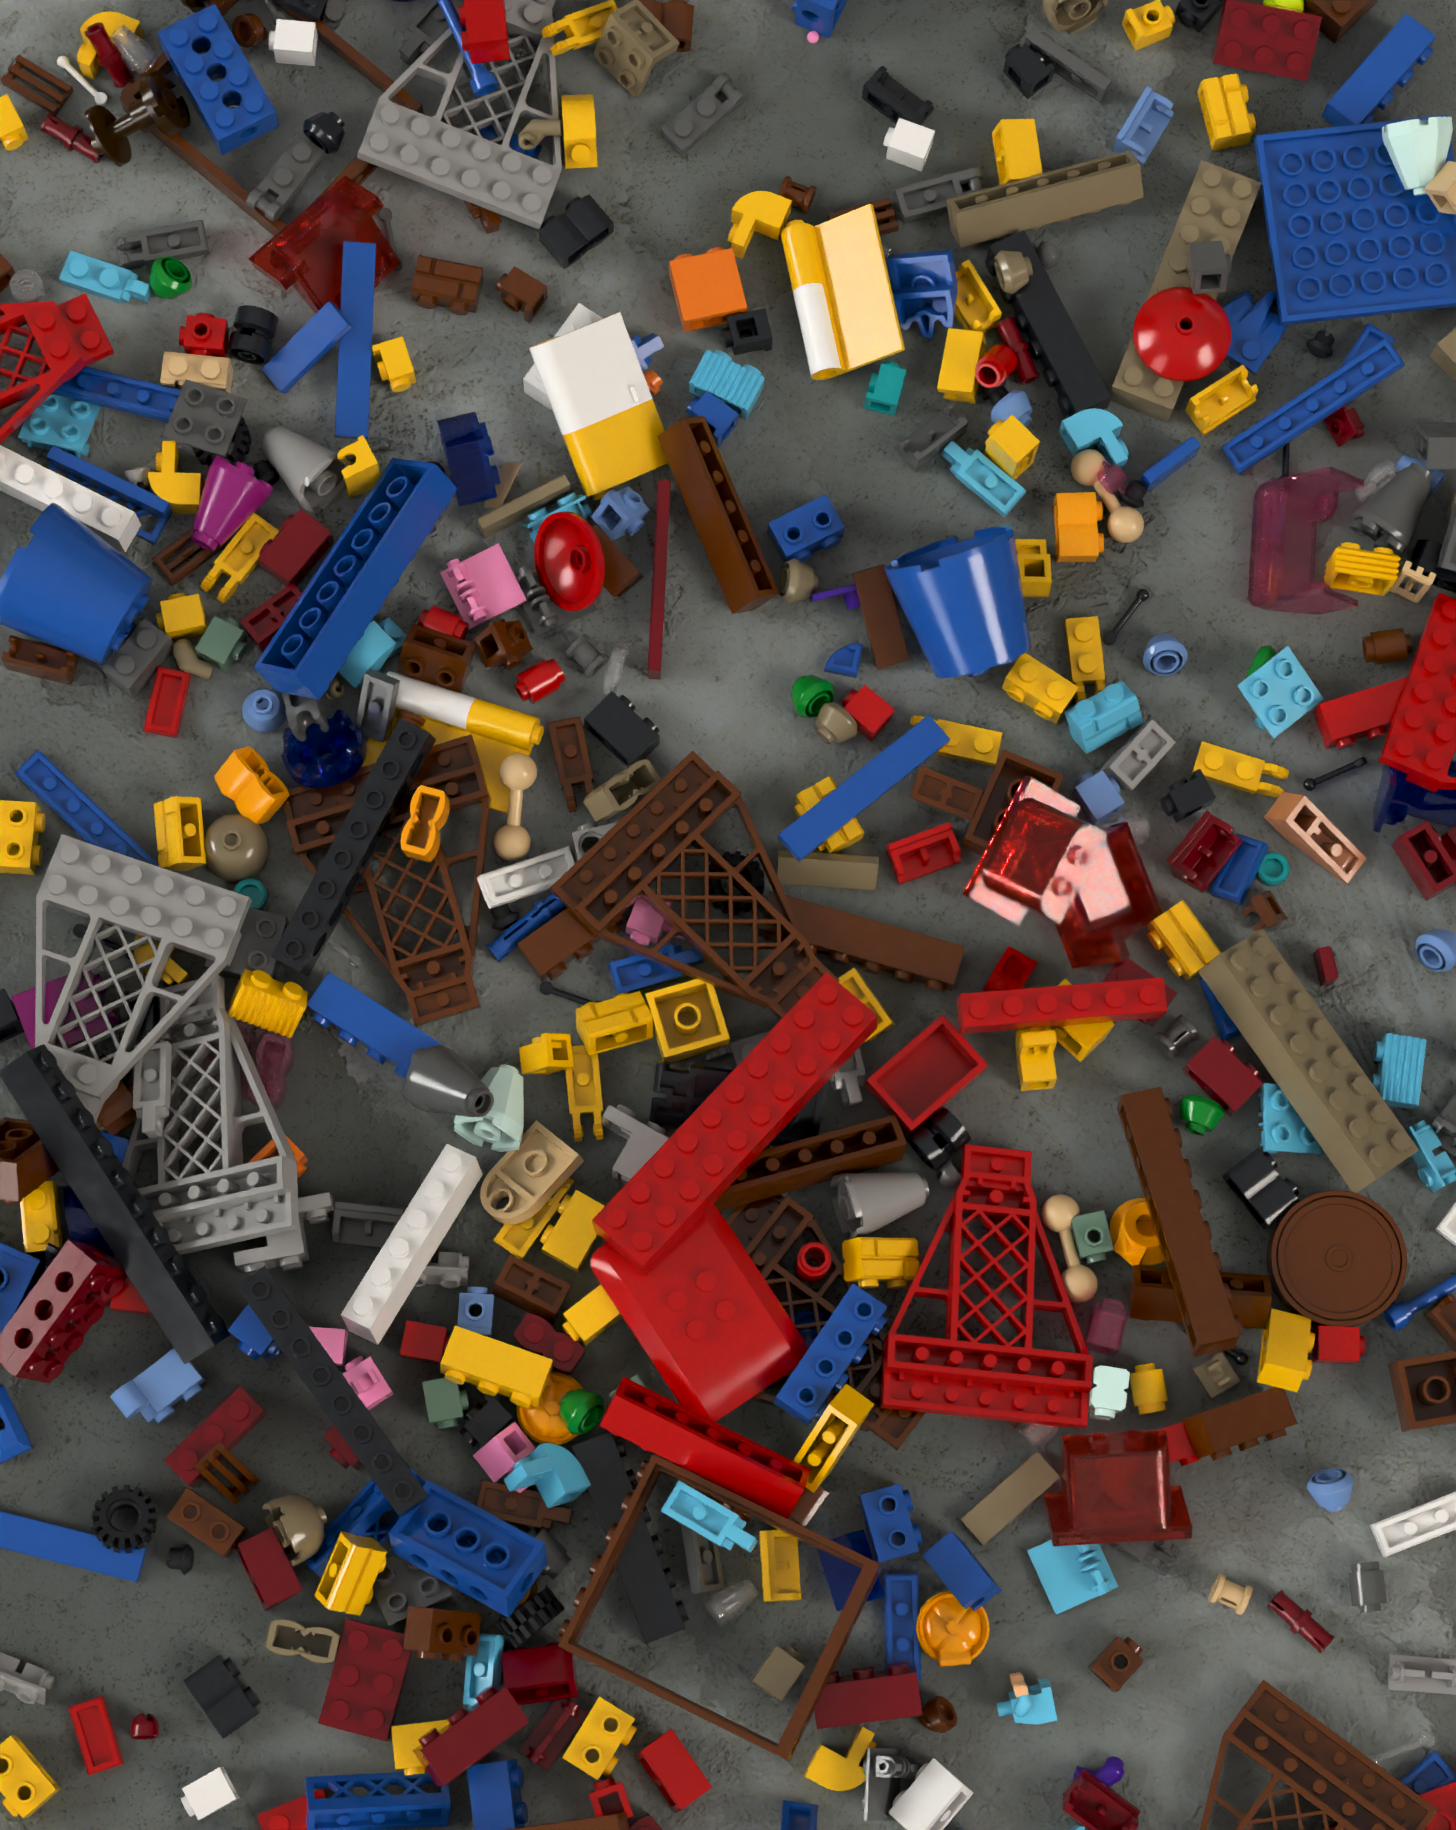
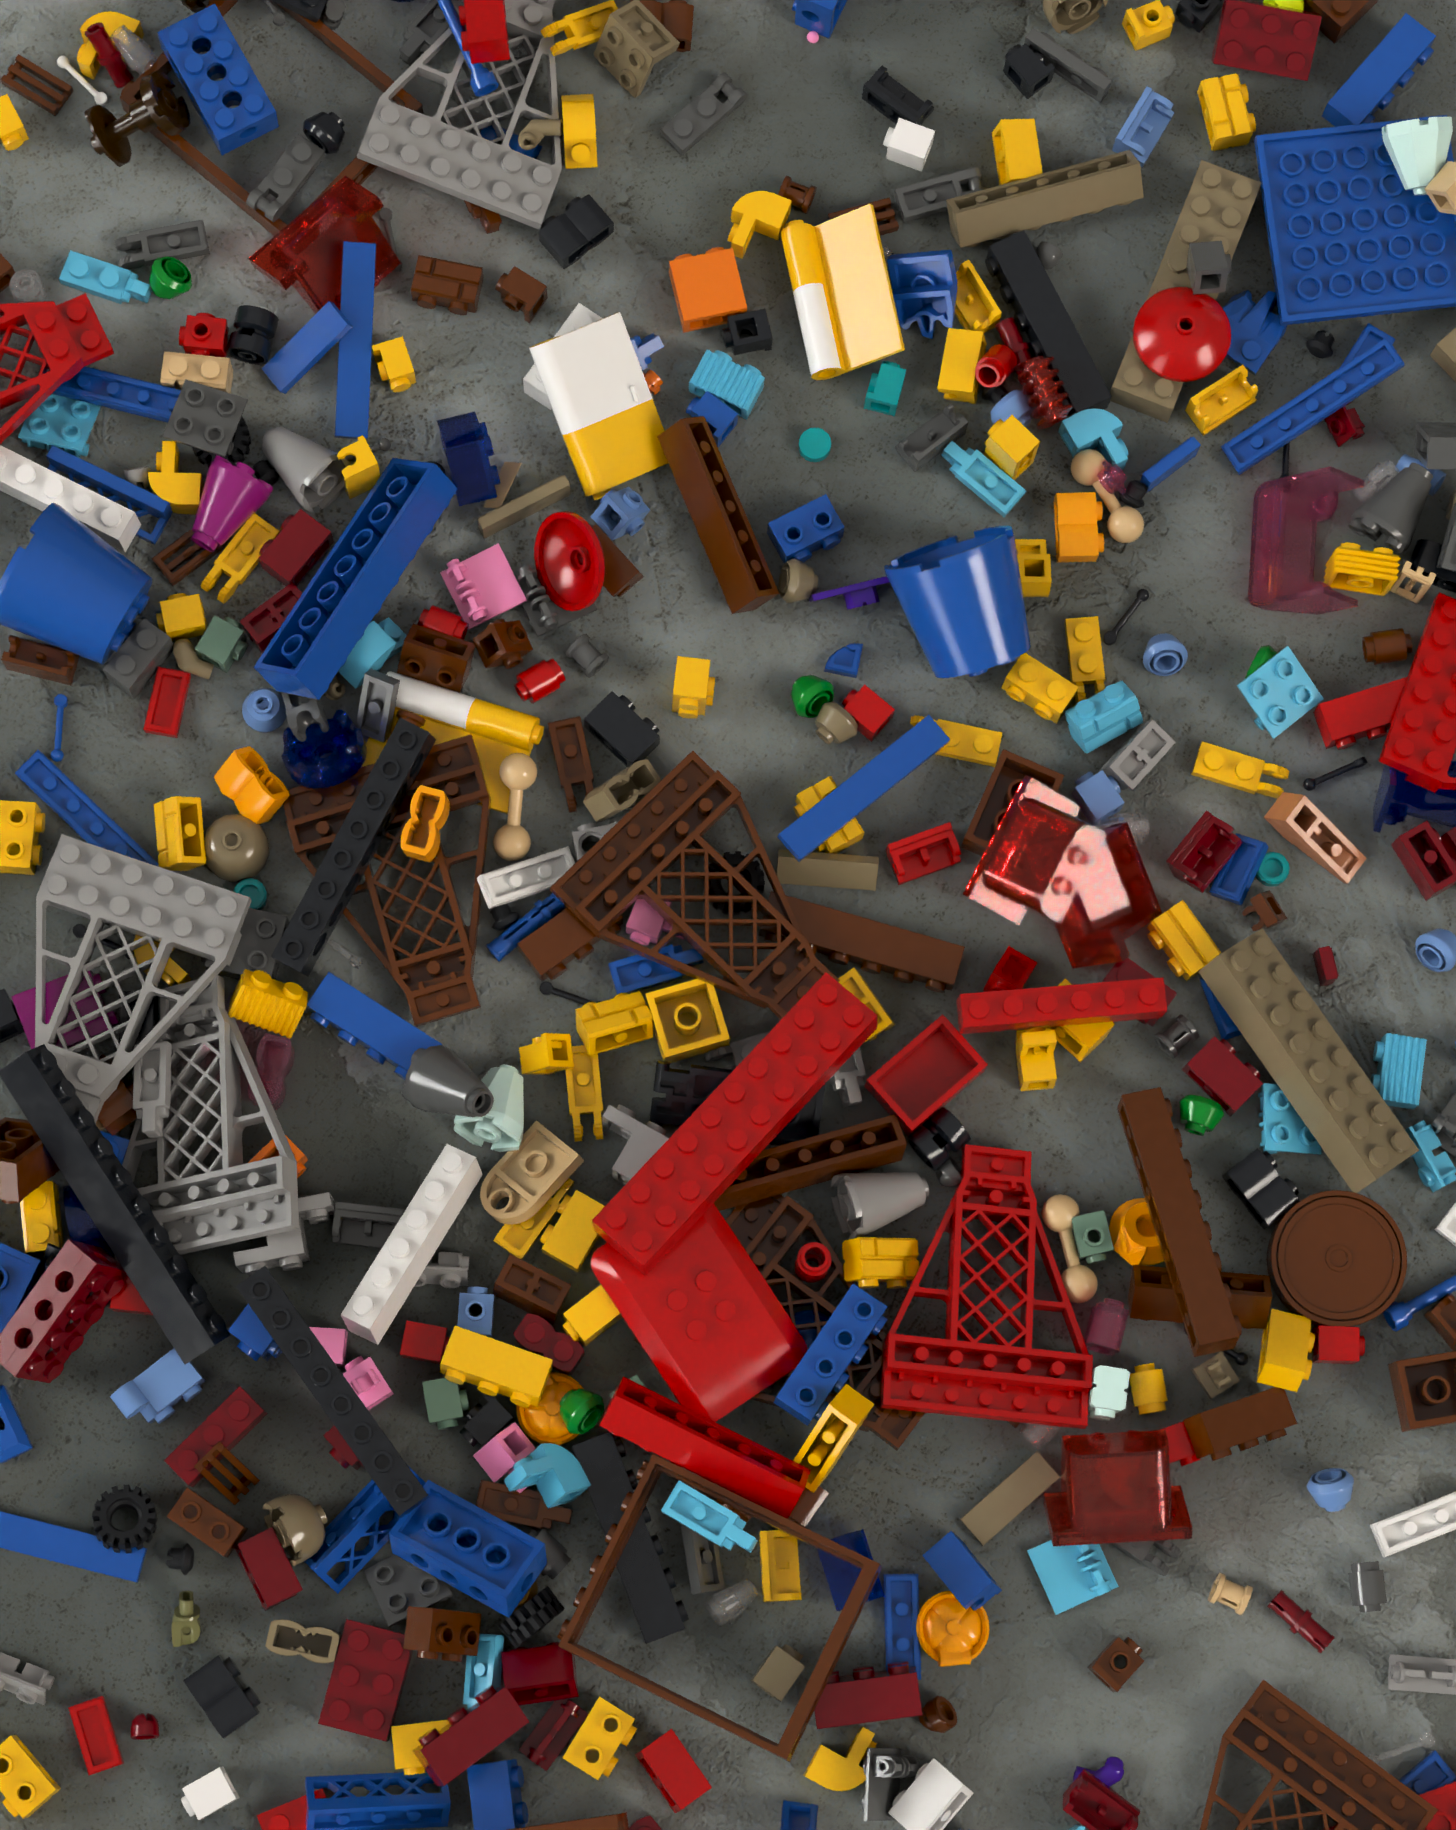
dark red pin [40,113,105,163] -> none
reddish brown tile [232,13,268,47] -> none
white brick [269,19,318,66] -> none
yellow brick [314,1531,387,1616] -> none
medium azure hinge [522,492,592,545] -> none
red brick [589,1777,634,1818] -> none
clear tile [603,635,632,695] -> none
dark red tile [647,480,671,680] -> none
reddish brown tile [852,564,909,669] -> none
blue brick [858,1484,923,1563] -> none
reddish brown hinge [909,766,983,821] -> none
dark tan cone [994,250,1033,294] -> none
medium azure piece [996,1672,1058,1725] -> none
black brick [1160,769,1216,823] -> none
none -> blue hinge [51,694,68,762]
none -> olive piece [171,1591,201,1647]
none -> yellow brick [672,656,715,719]
none -> teal tile [798,428,831,462]
none -> clear red piece [1014,356,1074,429]

